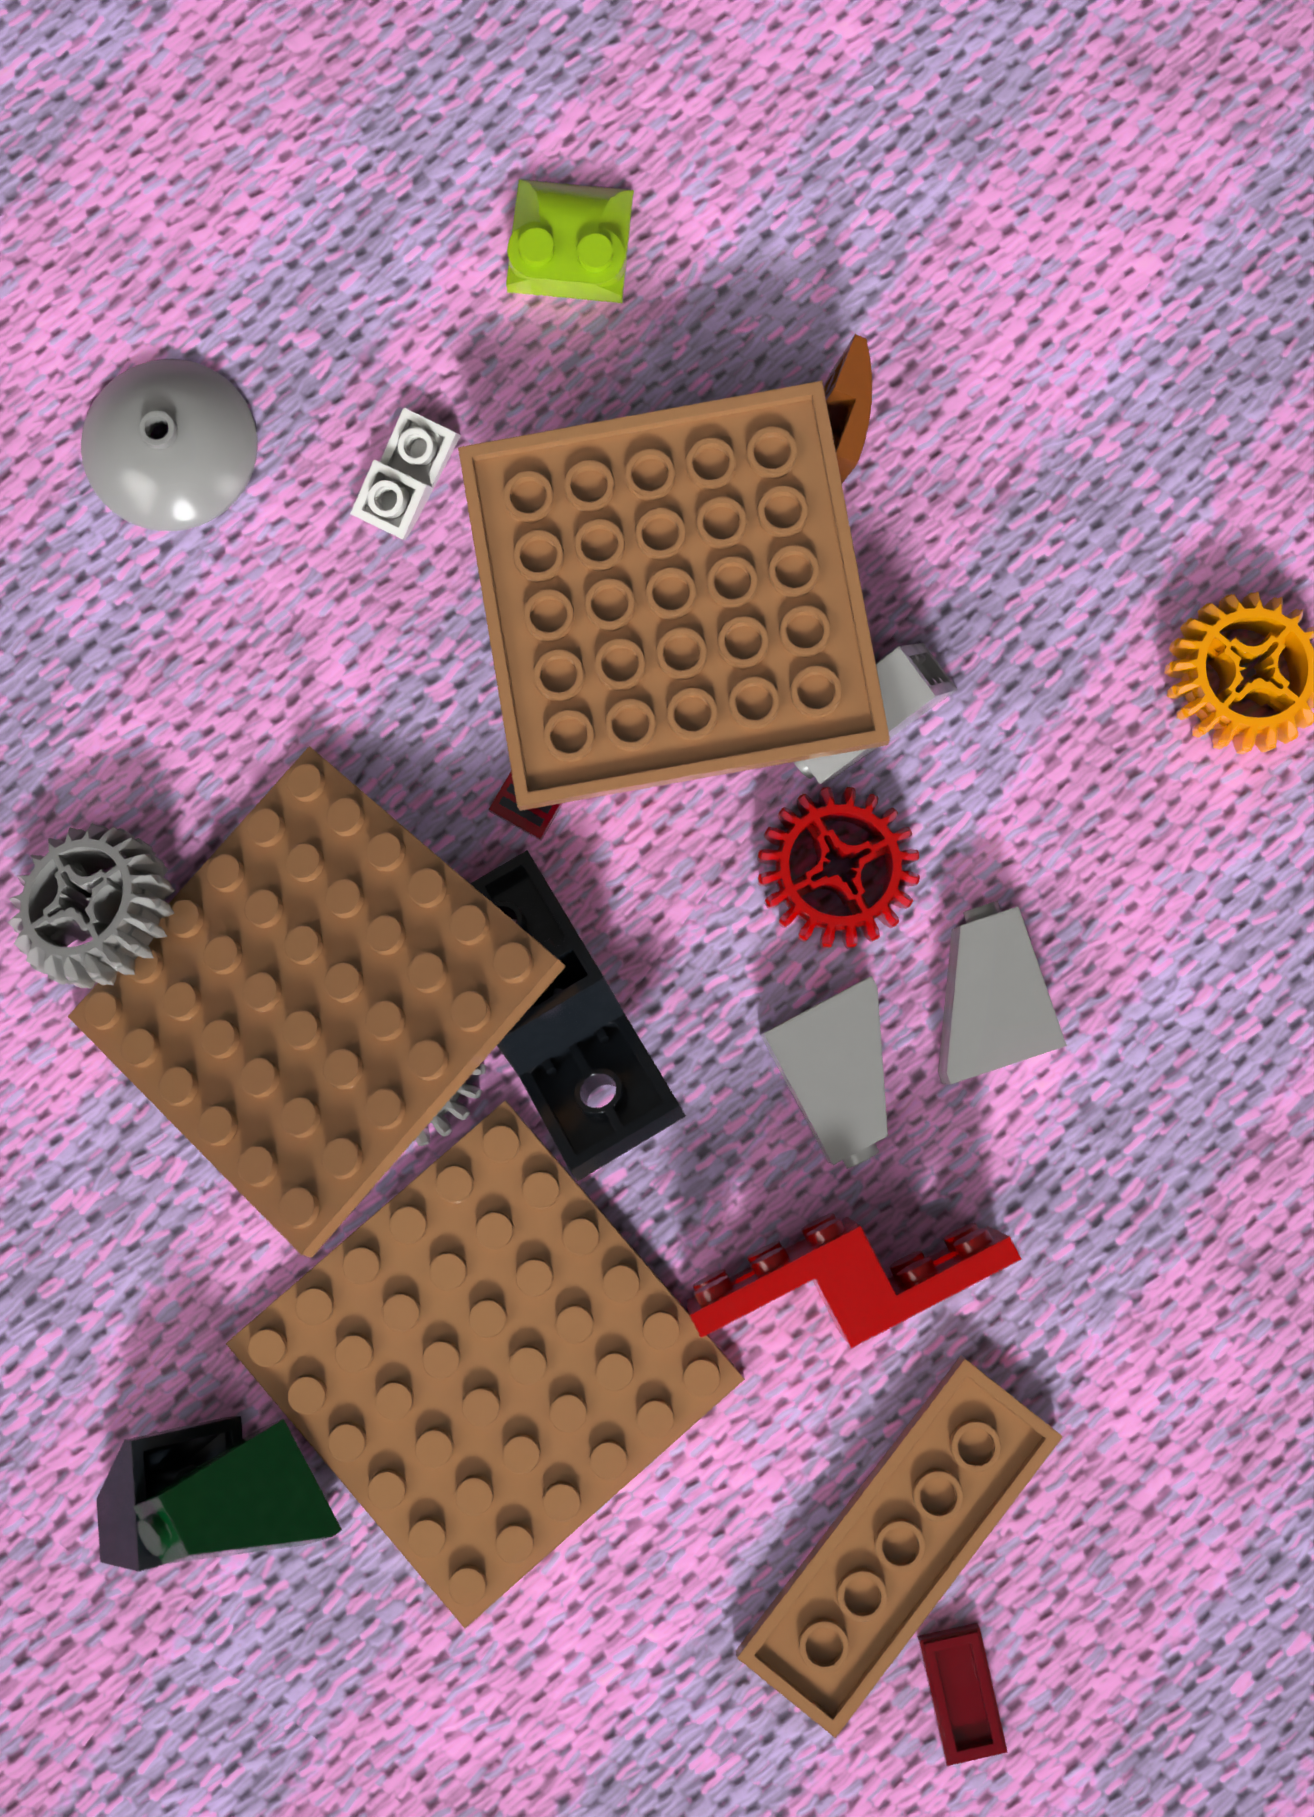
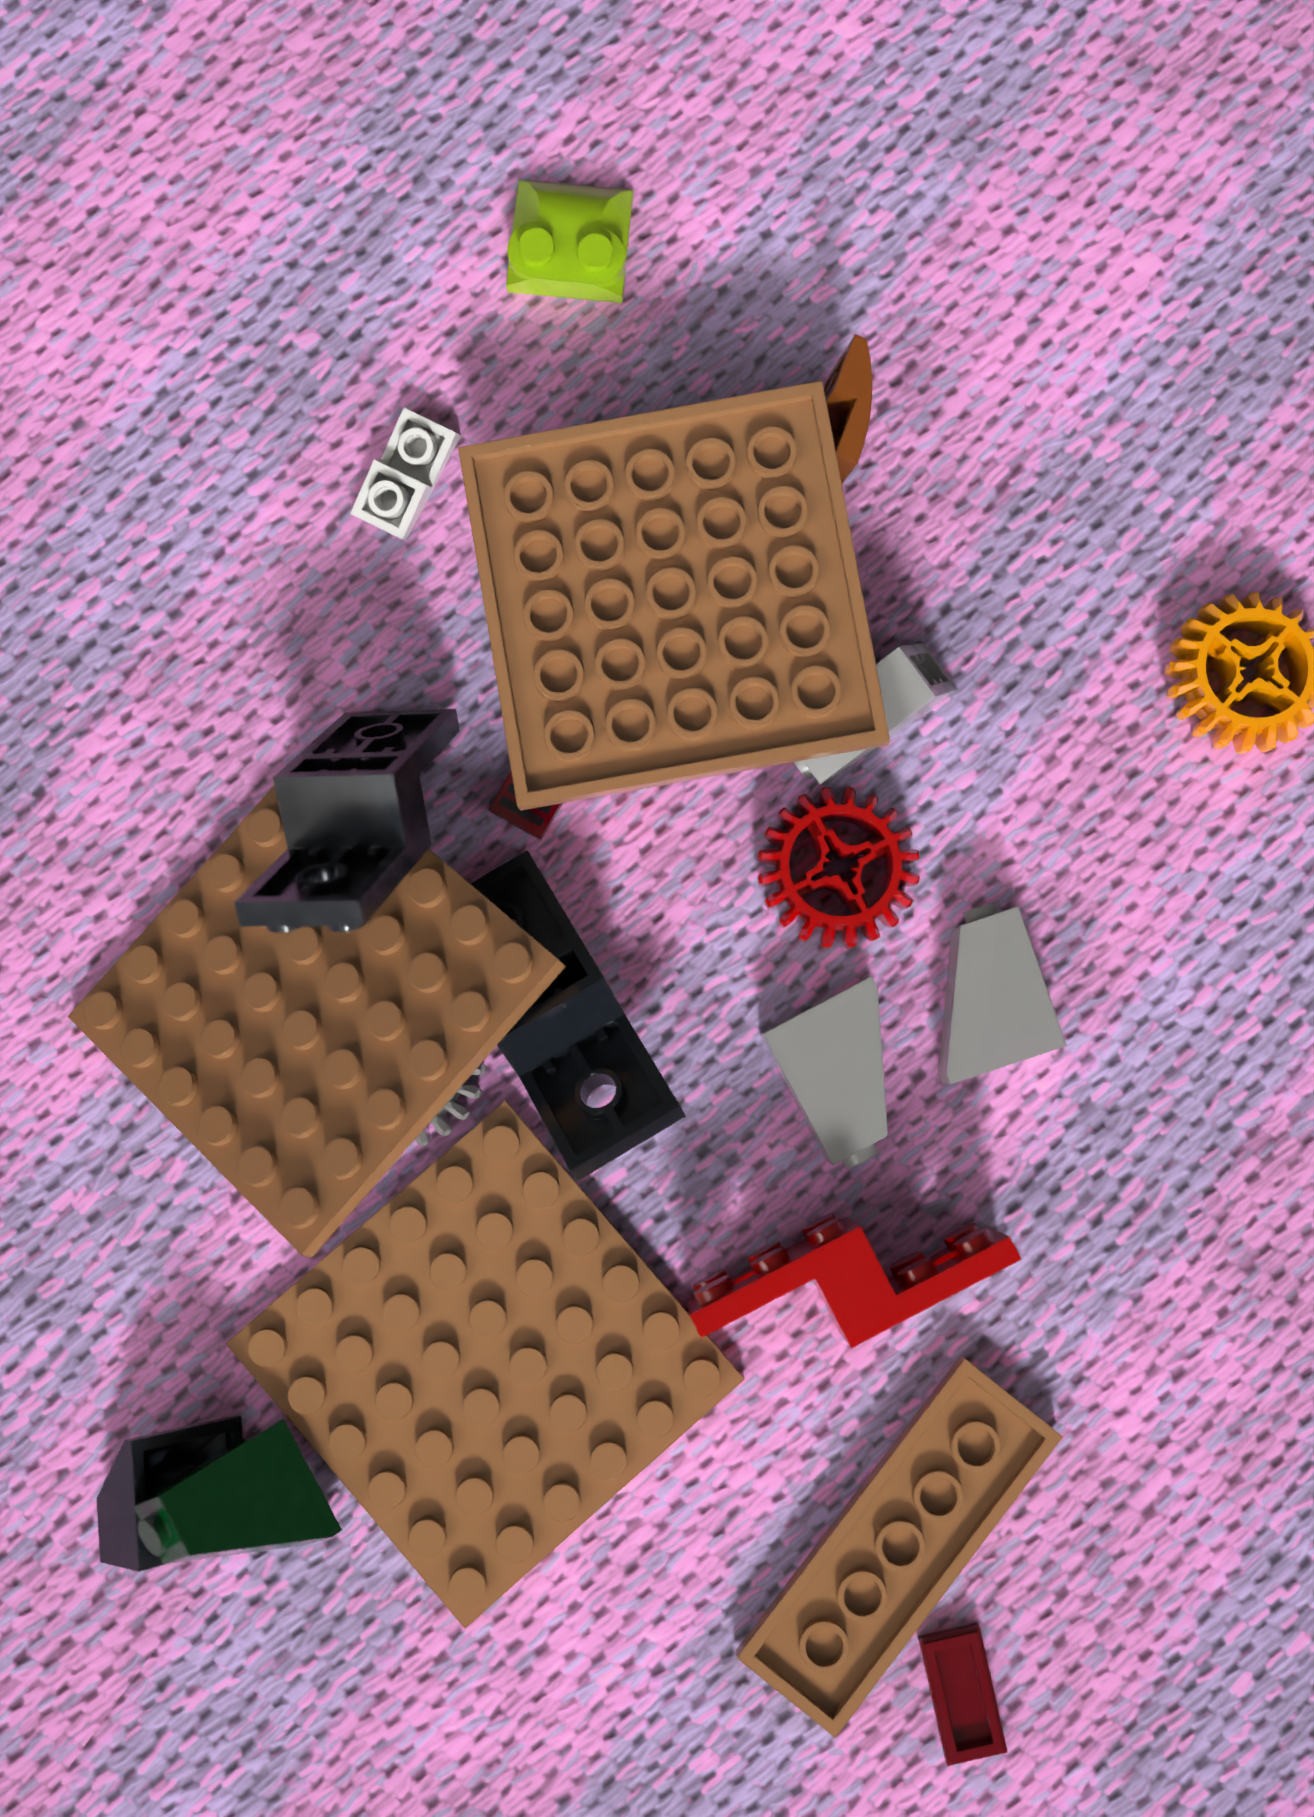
light grey gear [8,823,175,989] -> none
light grey dish [81,359,258,531] -> none
none -> black bracket [234,709,460,933]

